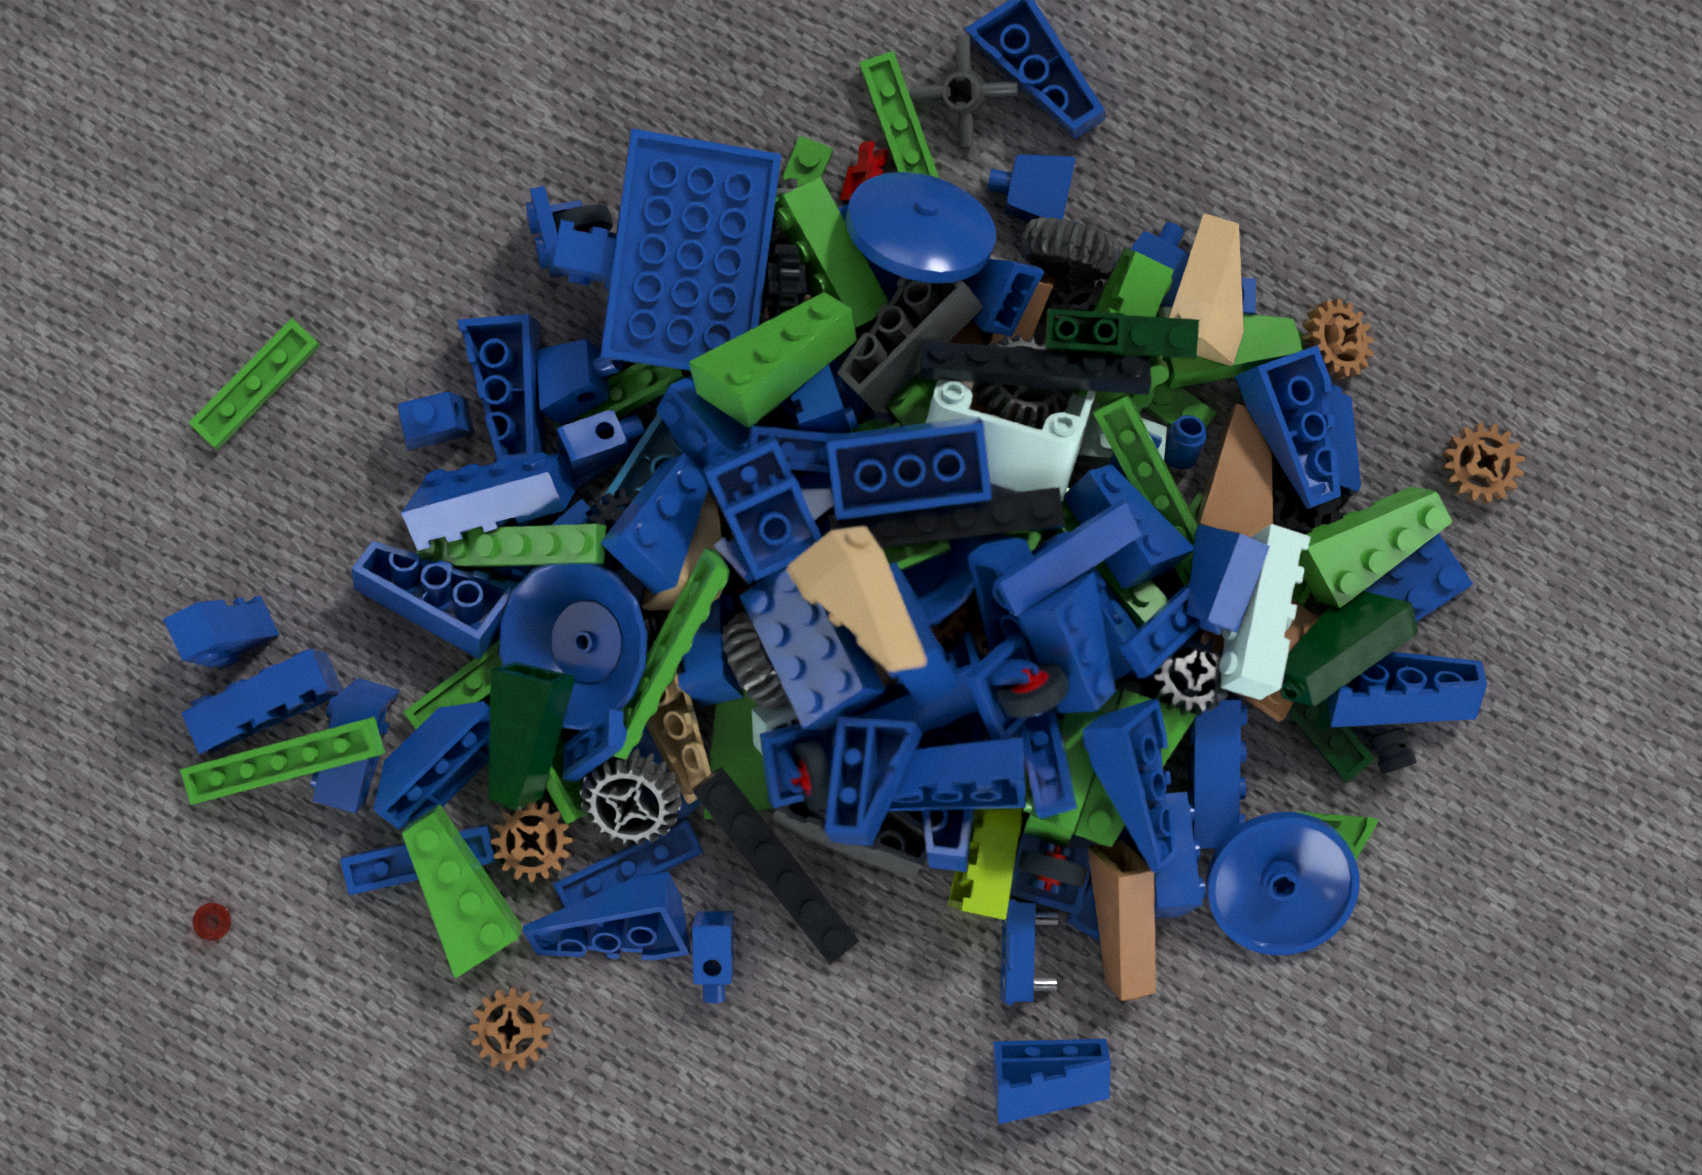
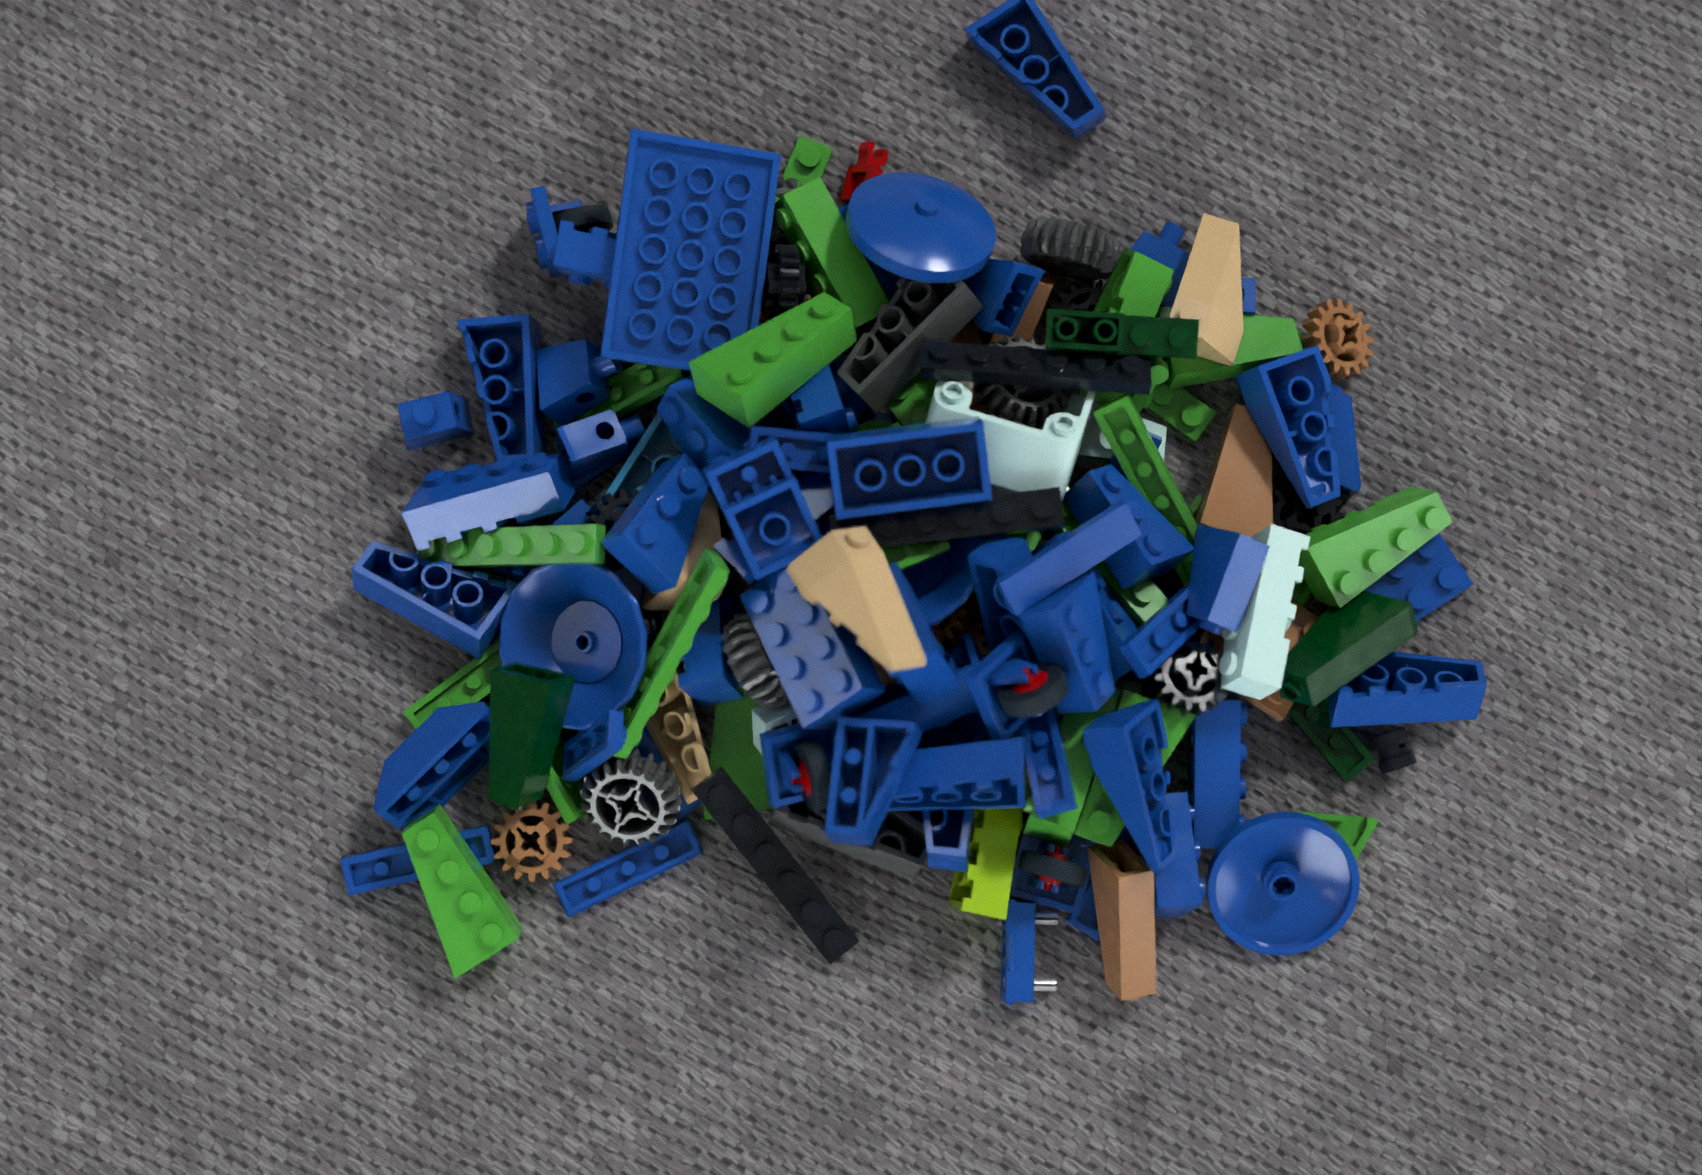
blue wedge [163,596,279,670] -> none
bright green plate [180,717,385,805] -> none
blue wedge [182,648,343,755] -> none
bright green plate [188,318,321,450] -> none
clear red plate [193,903,232,941] -> none
blue wedge [311,678,400,813] -> none
medium nougat gear [469,987,553,1071] -> none
blue wedge [523,872,691,960] -> none
blue torso [692,911,734,1003] -> none
bright green plate [859,51,939,178] -> none
dark grey bar [910,35,1020,147] -> none
blue torso [987,154,1076,222] -> none
blue wedge [993,1039,1111,1124] -> none
blue brick [1164,415,1206,469] -> none
medium nougat gear [1441,423,1525,504] -> none

